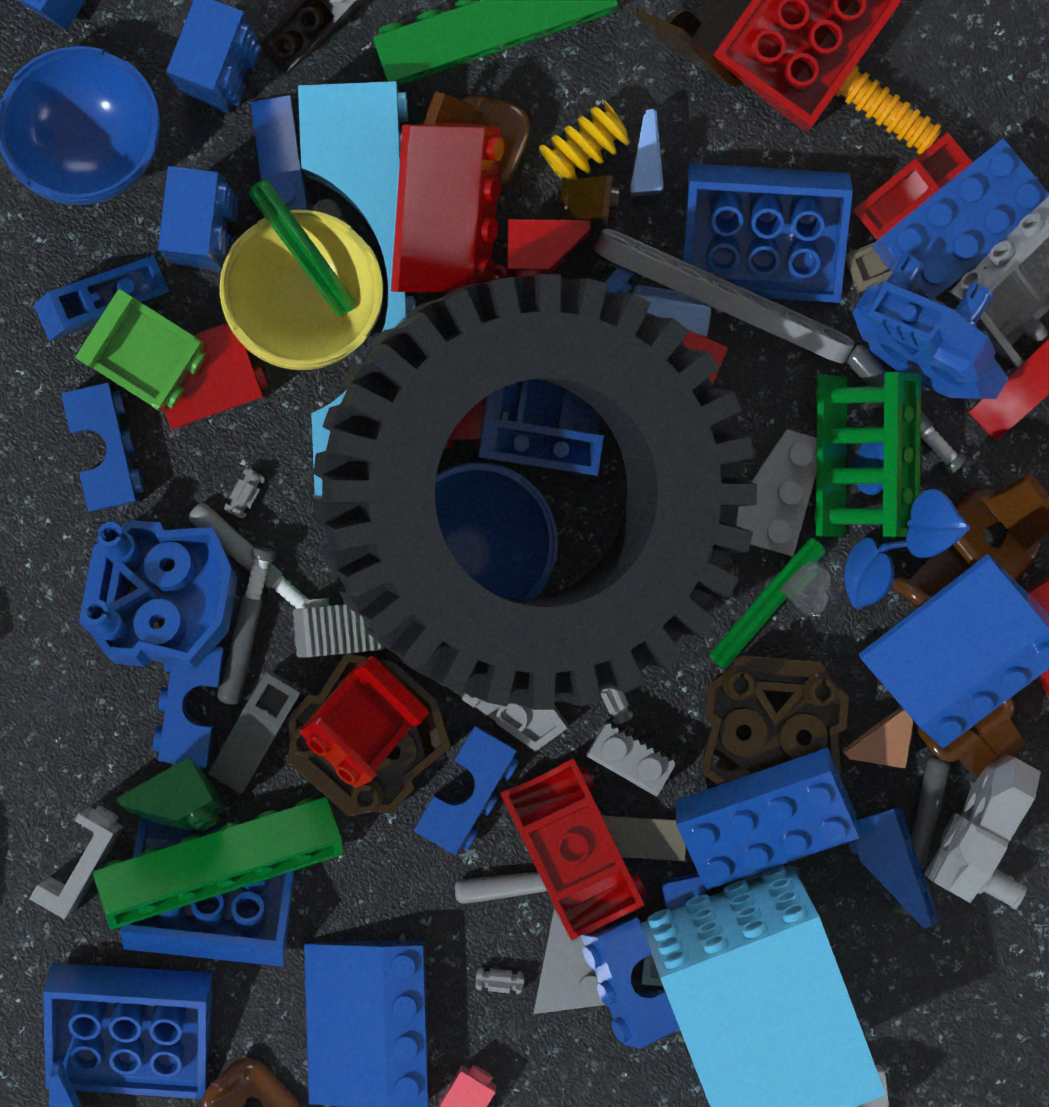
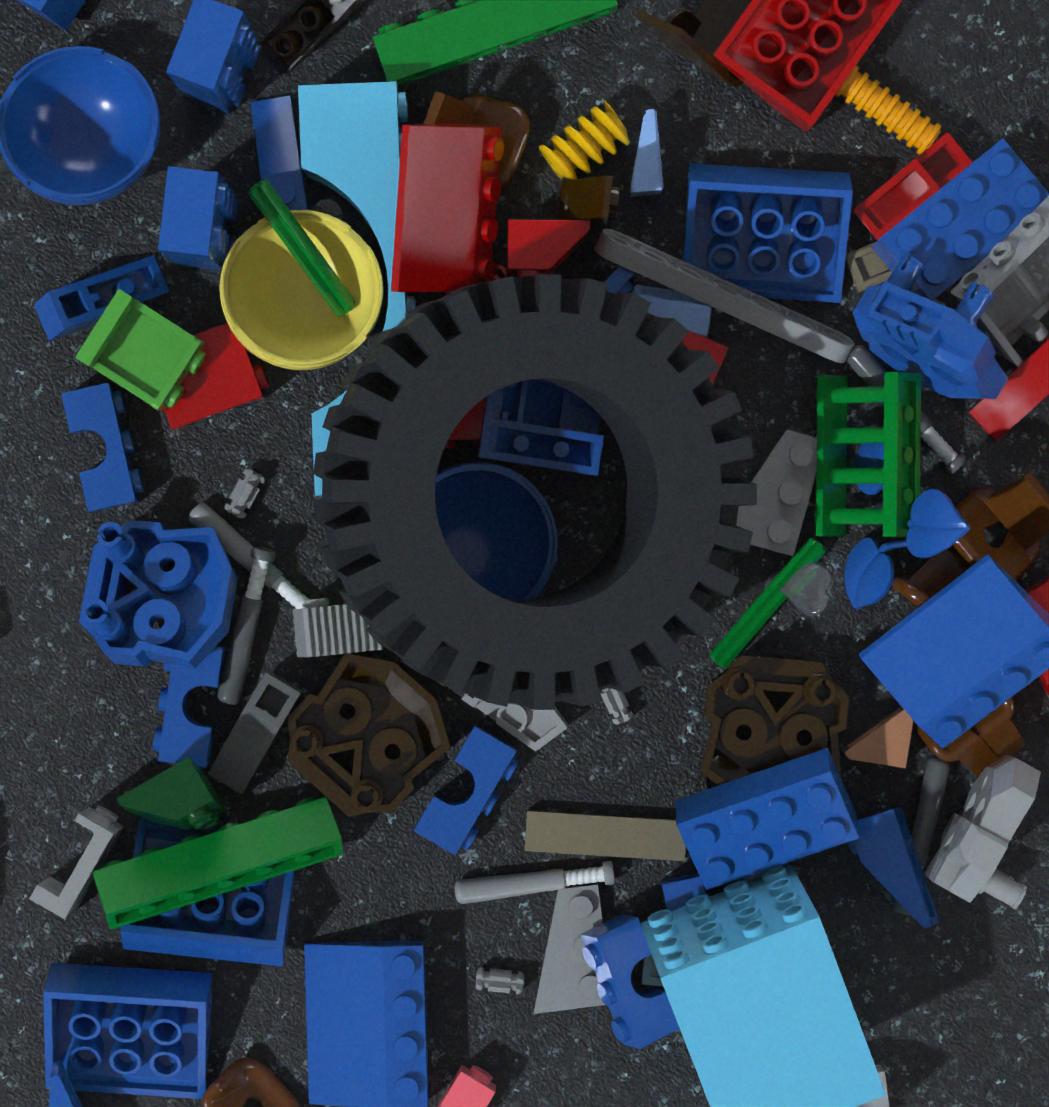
red panel [299,655,430,788] -> none
red piece [501,758,647,942] -> none
light grey brick [586,721,675,797] -> none

